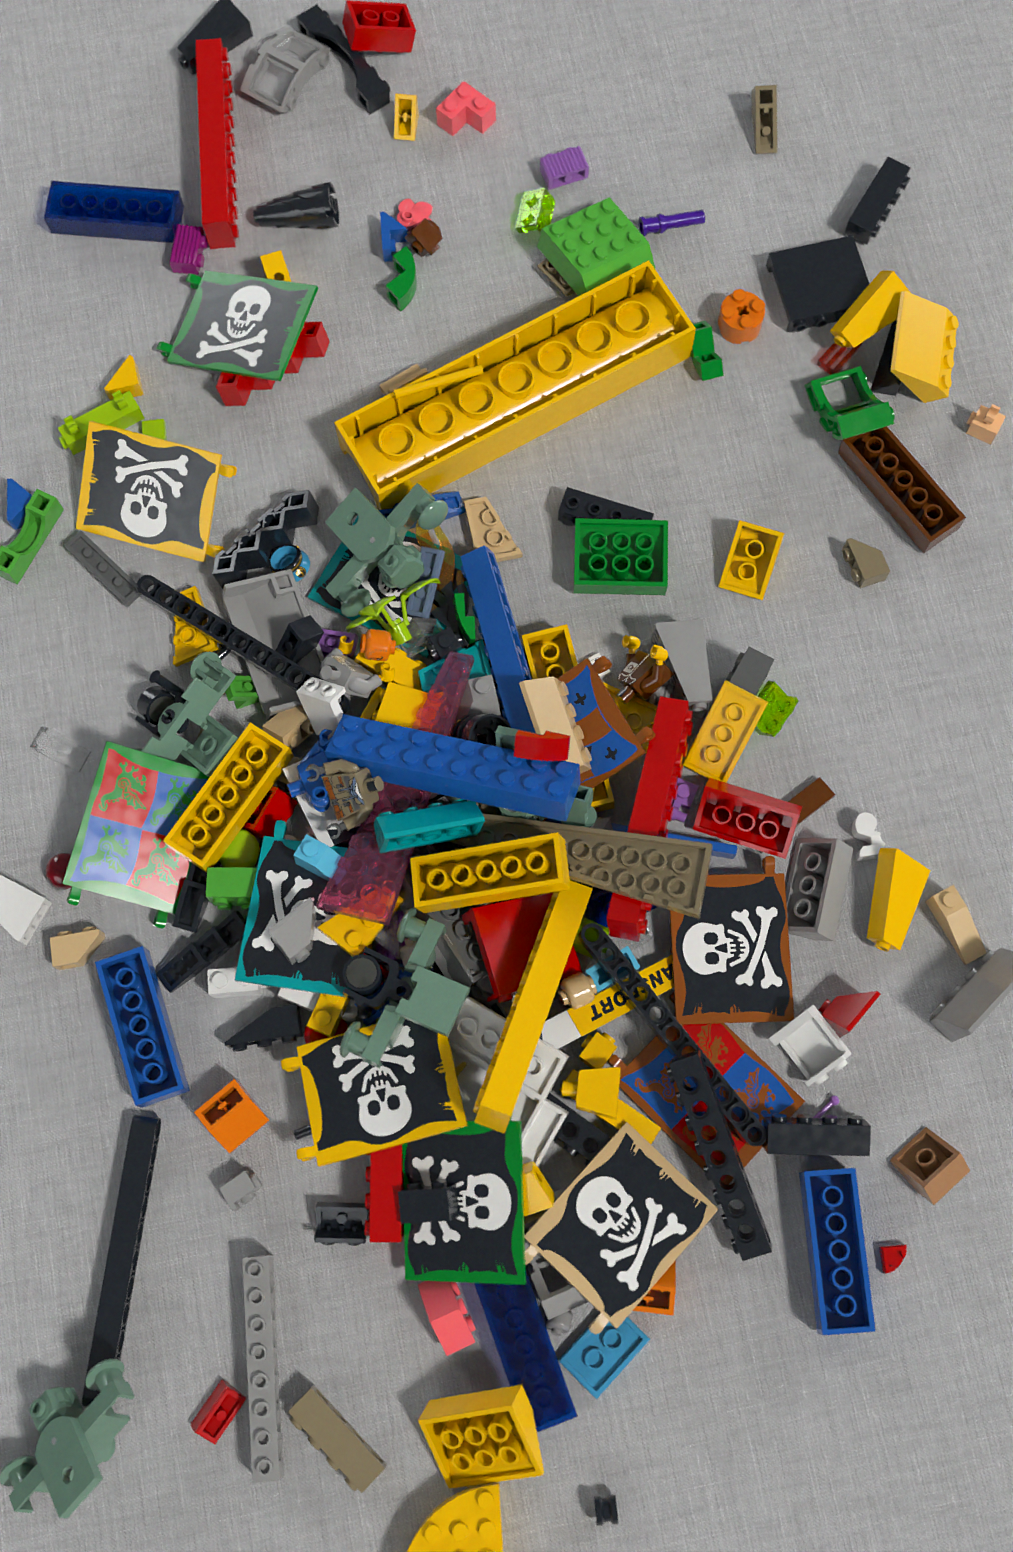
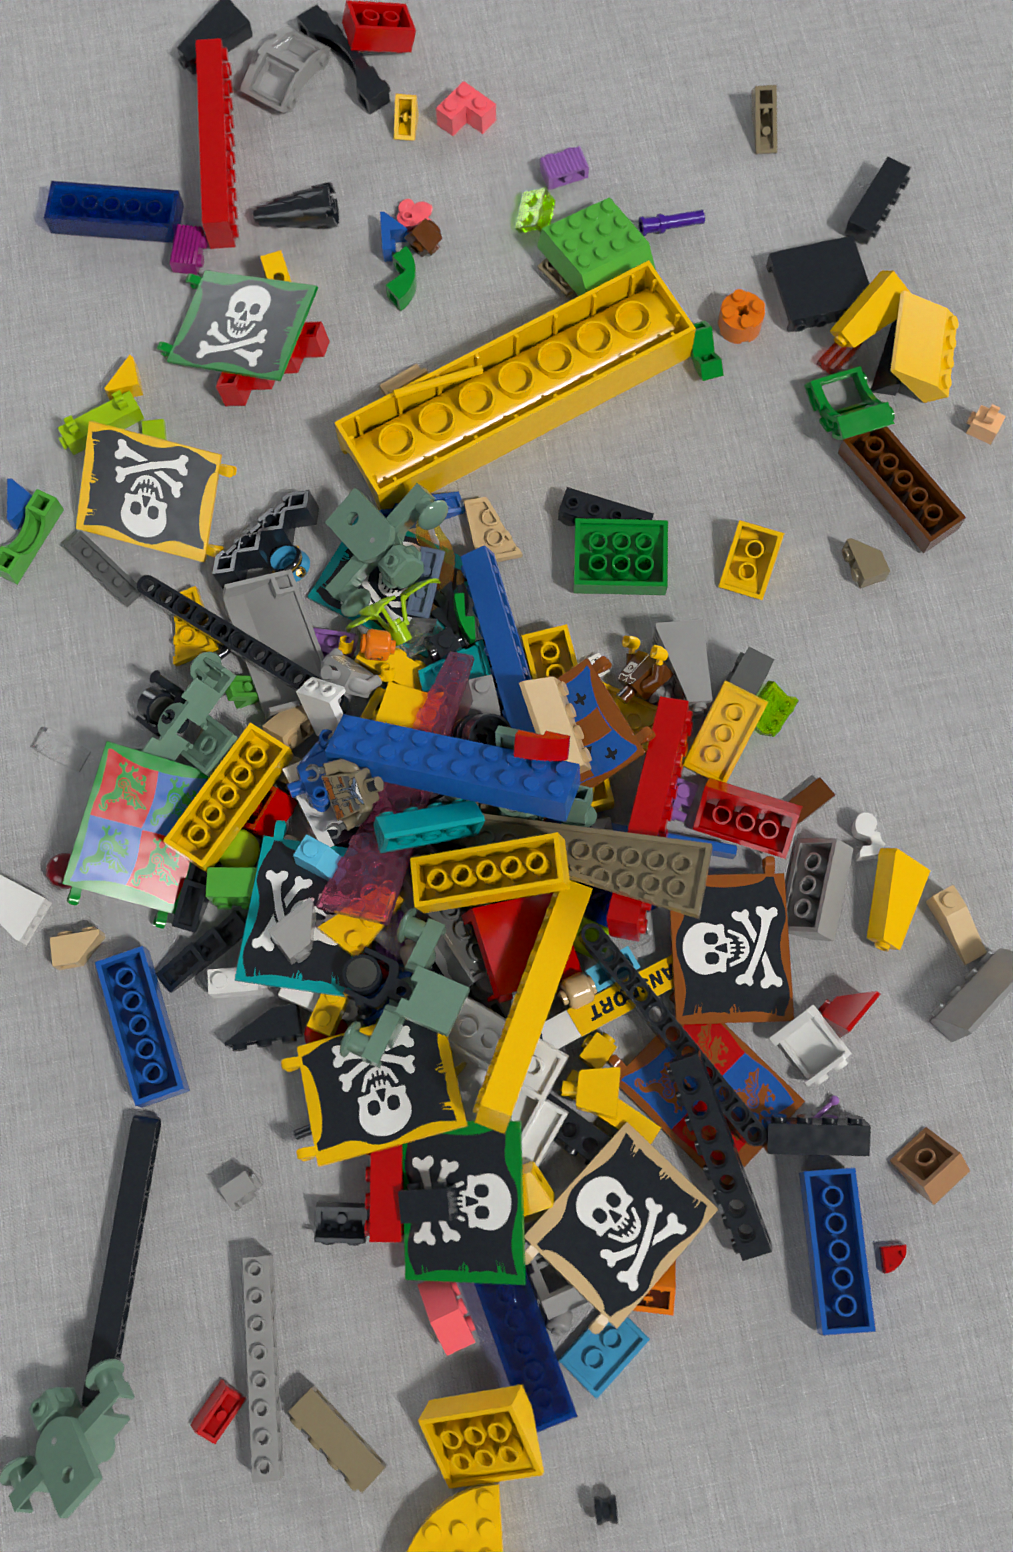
orange slope [194,1079,270,1153] -> none
black slope [275,615,324,664] -> none

